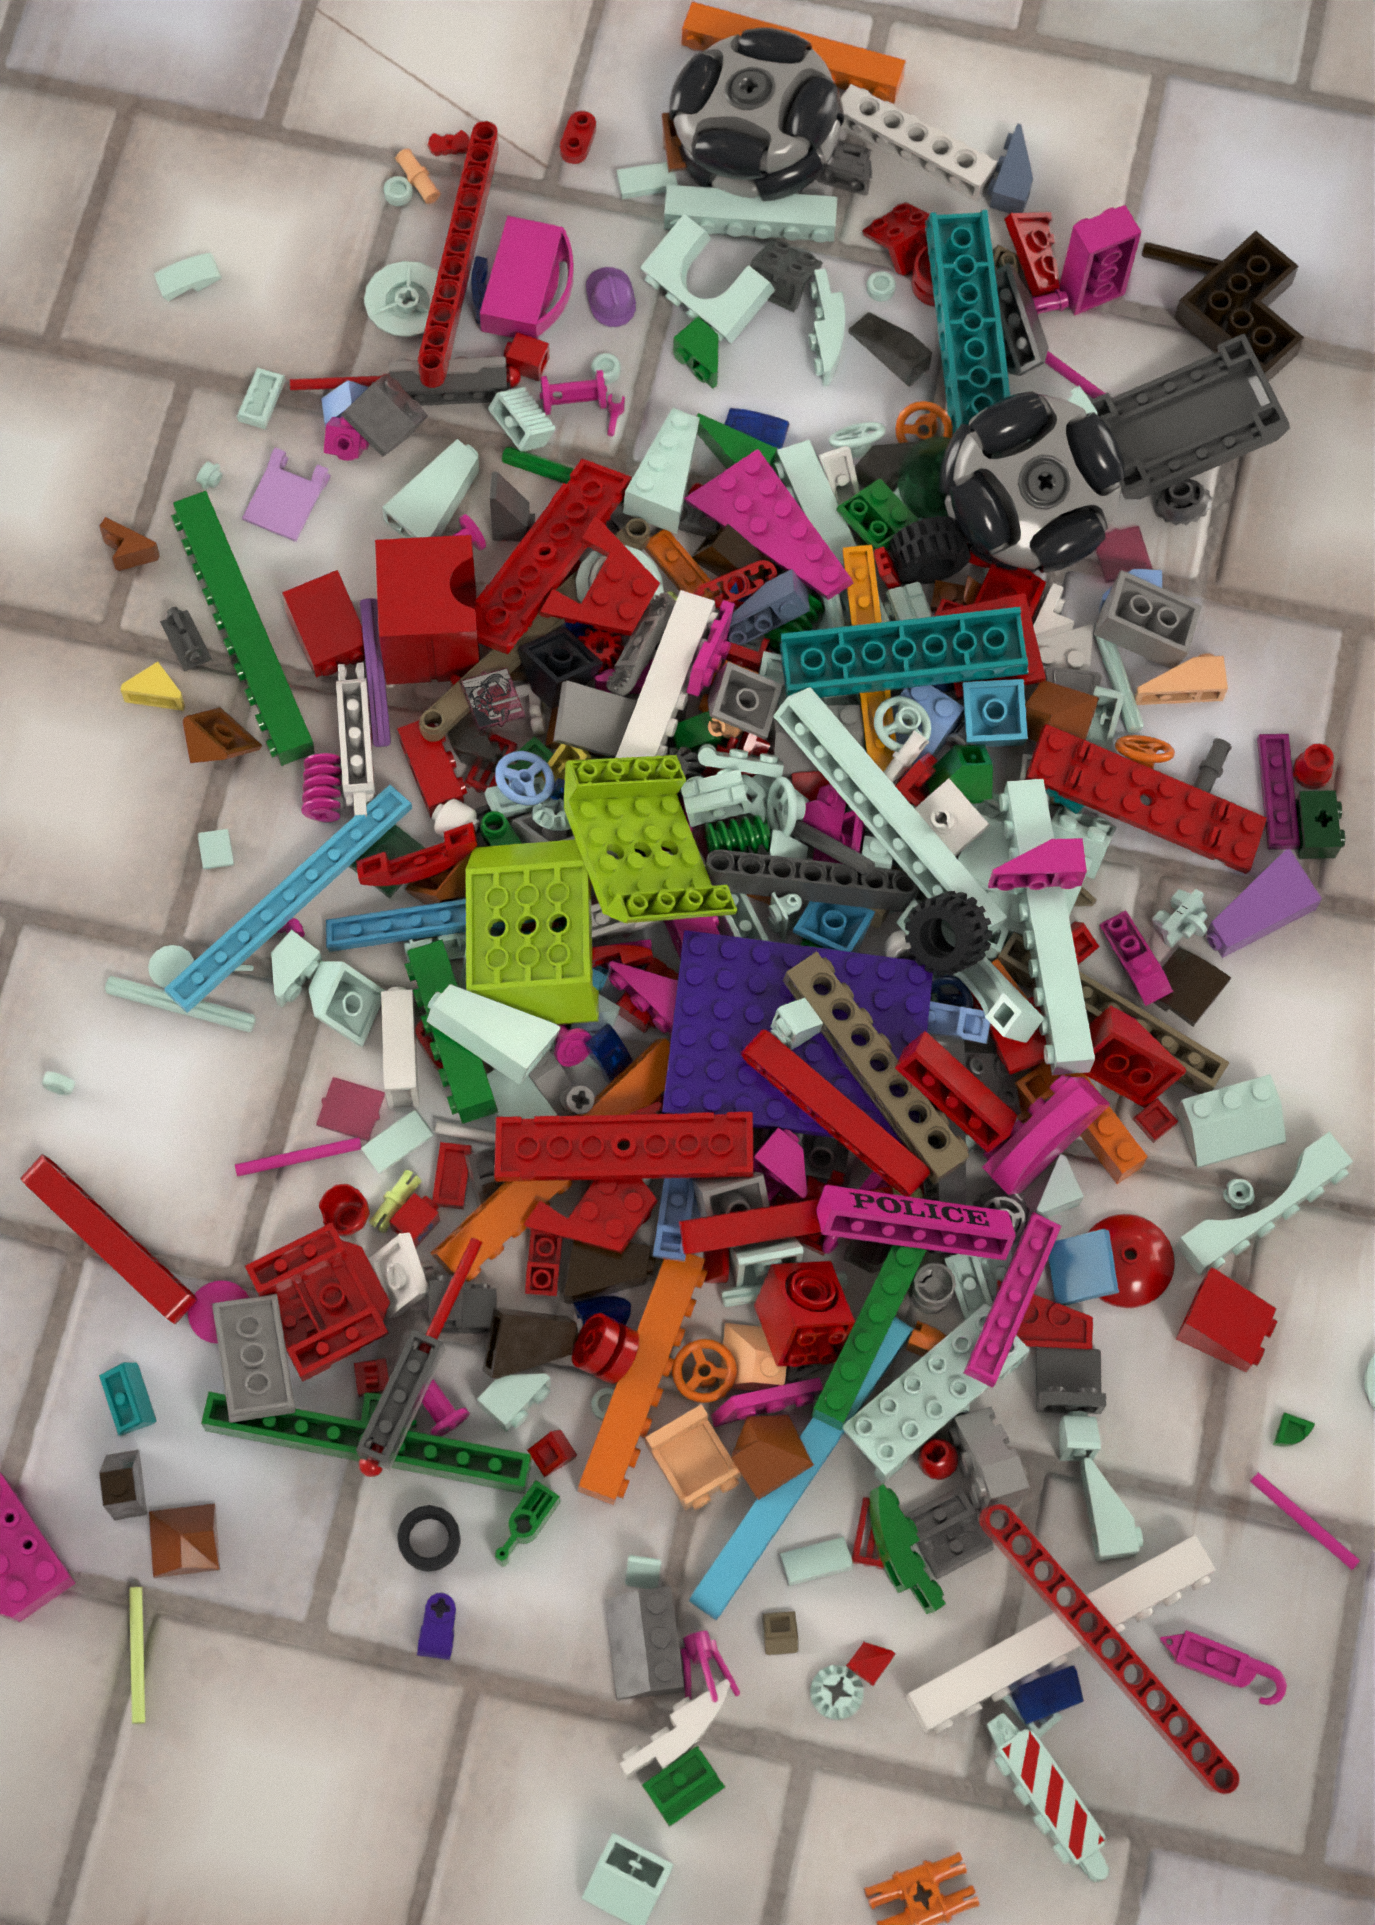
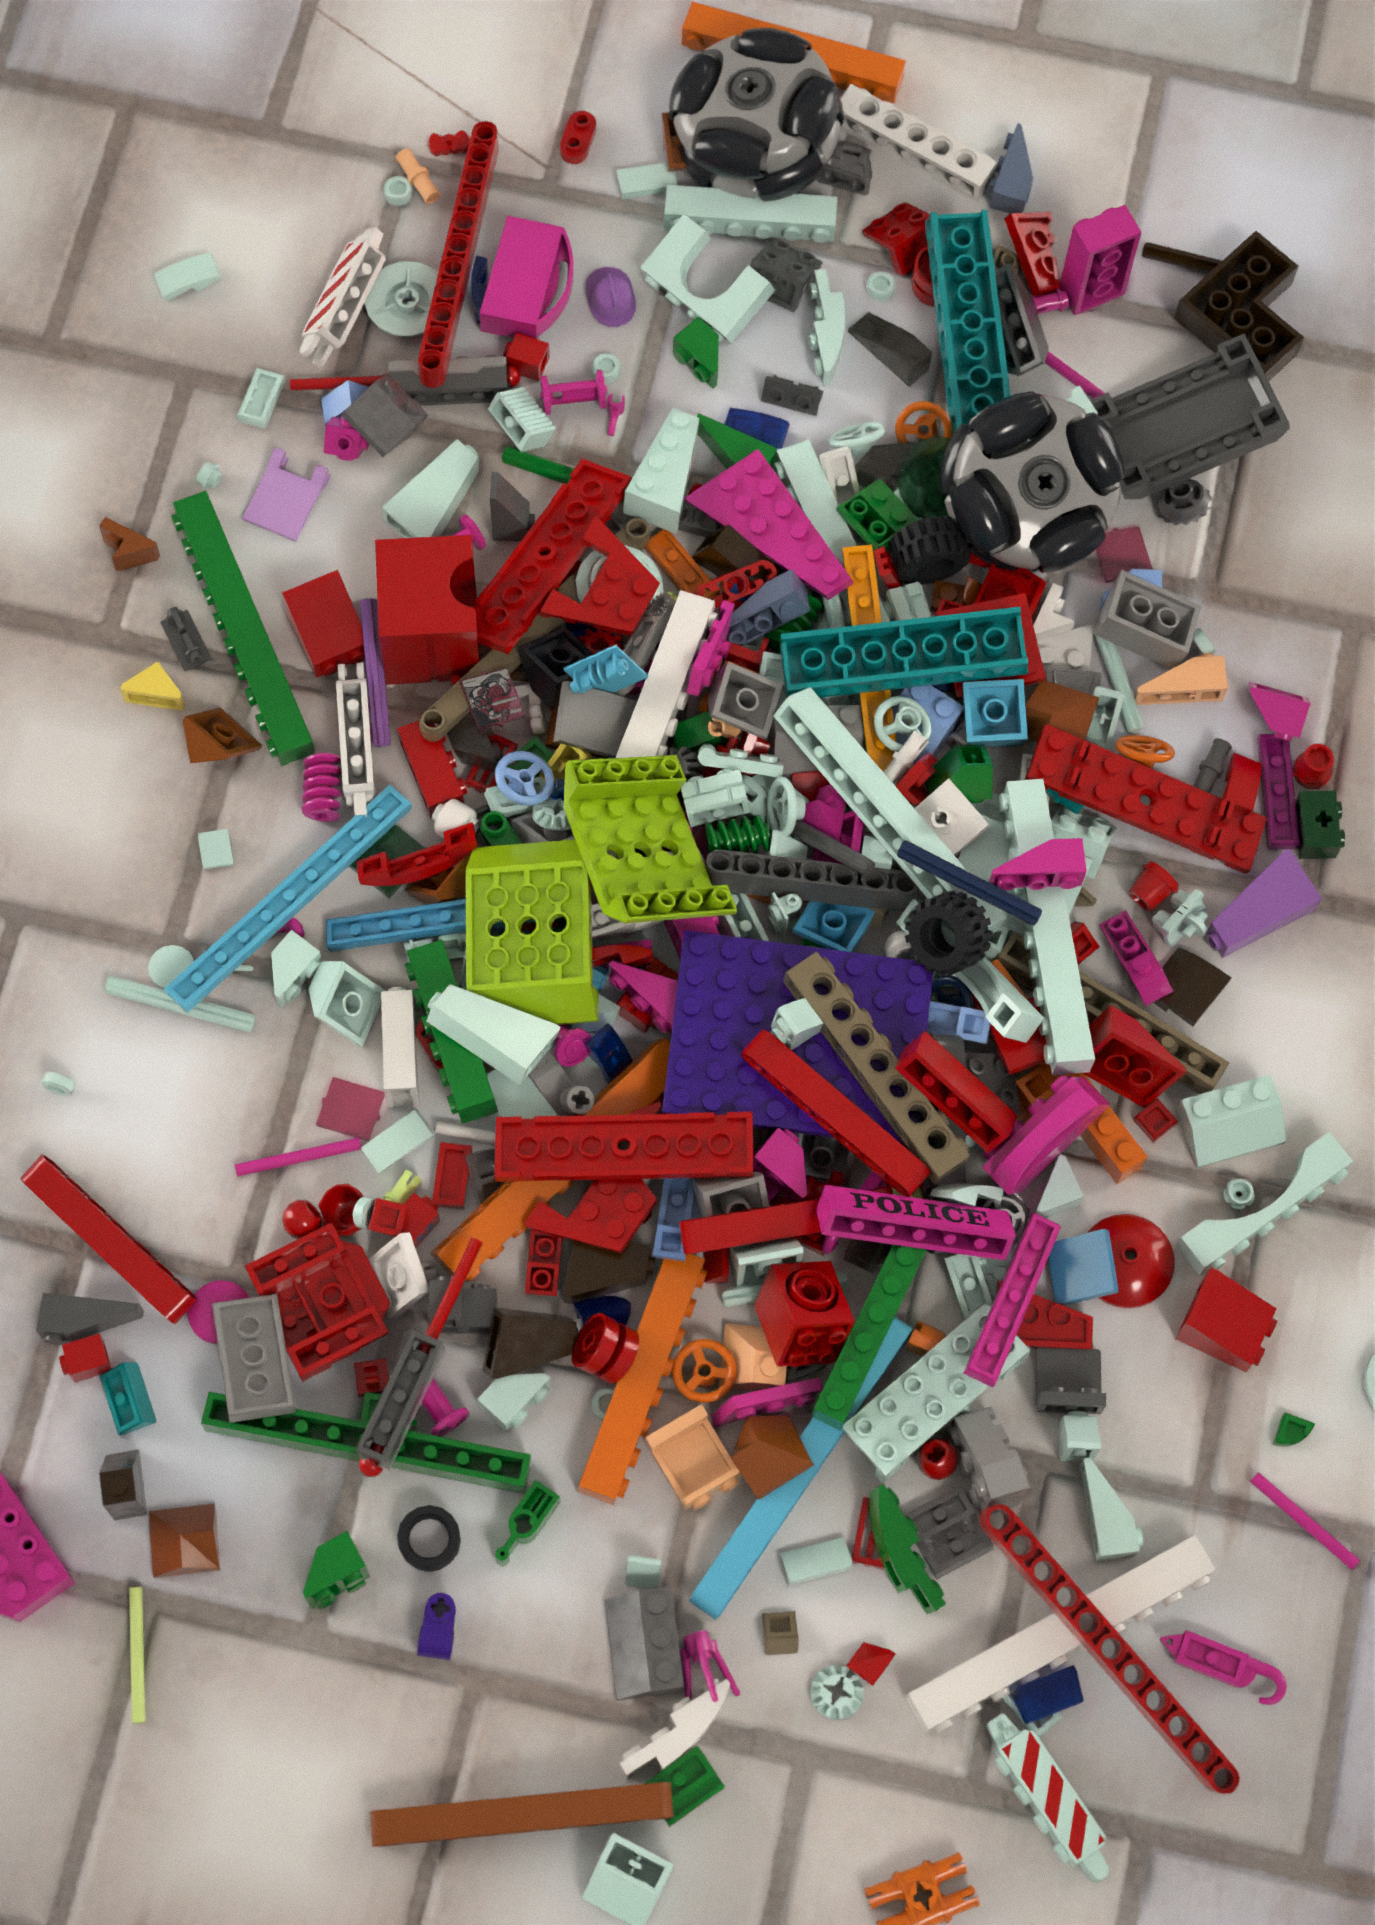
red slope [527,1430,577,1477] -> none
light grey wheel [910,1263,956,1314] -> none
none -> dark grey slope [36,1293,144,1345]
none -> red brick [59,1333,112,1382]
none -> red piece [282,1200,323,1239]
none -> white hinge [299,227,386,368]
none -> green slope [303,1531,370,1610]
none -> light aqua tile [353,1197,375,1230]
none -> red plate [367,1198,408,1237]
none -> dark orange beam [370,1782,674,1847]
none -> medium azure hinge [564,645,648,694]
none -> dark grey hinge [761,375,824,416]
none -> dark blue axle [897,840,1042,925]
none -> light aqua slope [931,1183,1004,1206]
none -> red piece [1128,861,1179,912]
none -> light aqua tile [1193,628,1215,654]
none -> red slope [1222,753,1262,815]
none -> dark pink slope [1248,681,1311,741]

